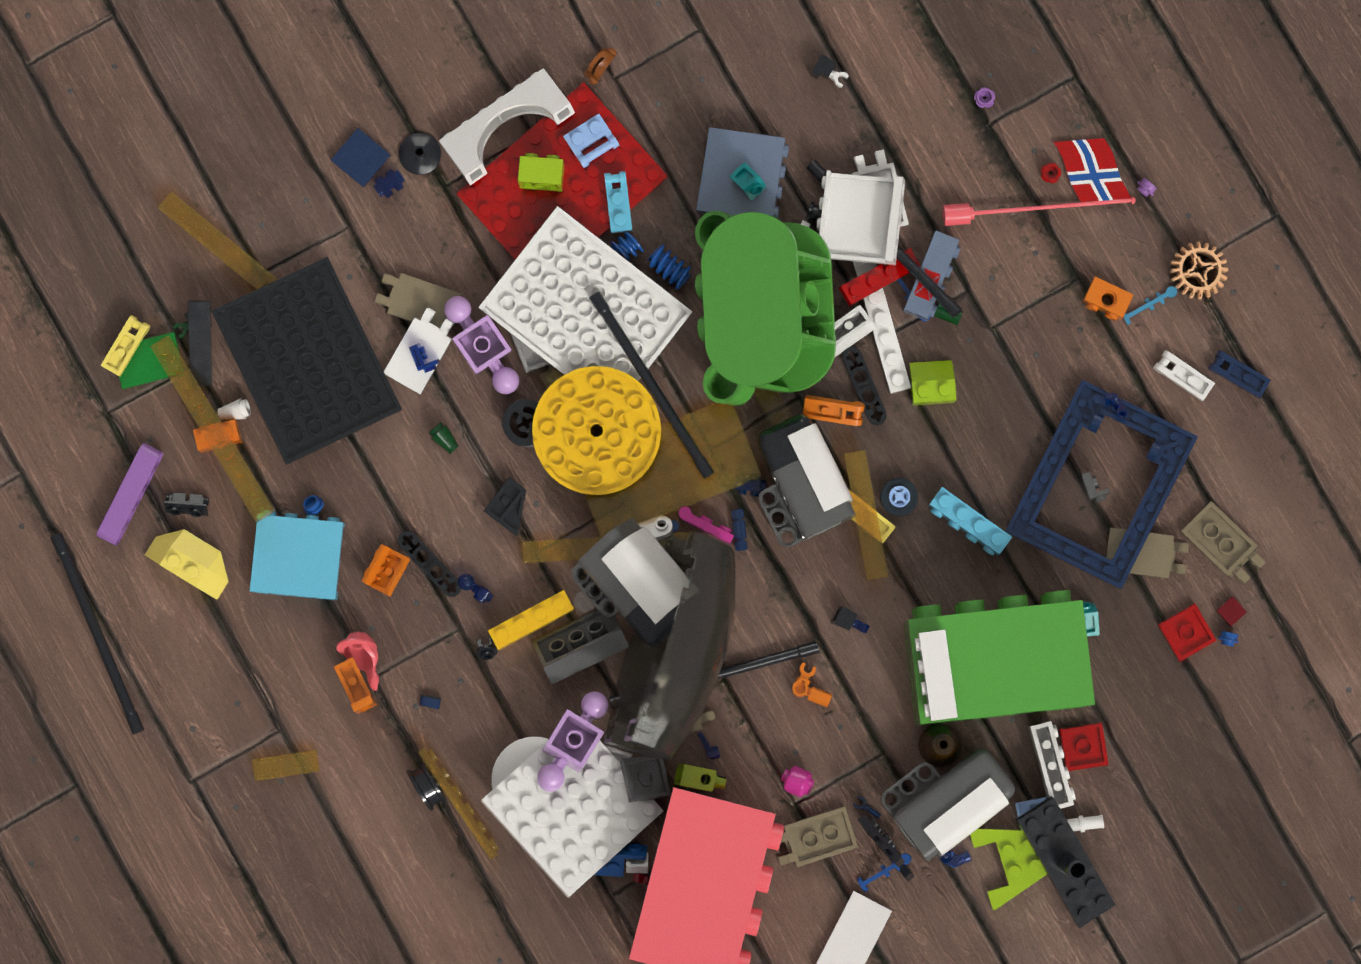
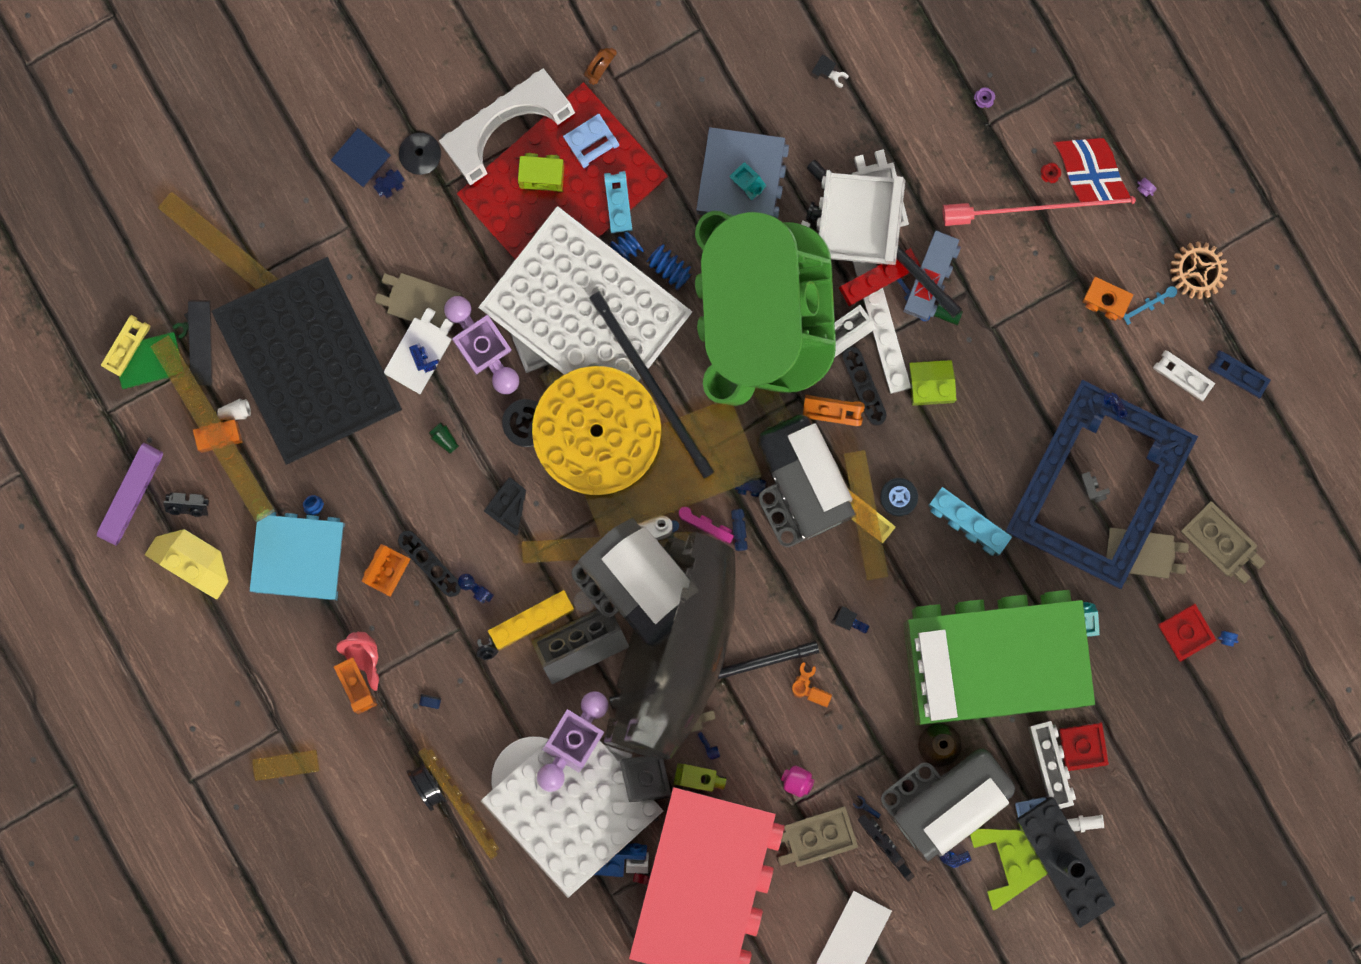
black piece [50,533,145,735] -> none
blue piece [857,853,912,892] -> none
dark red tile [1216,596,1247,627] -> none

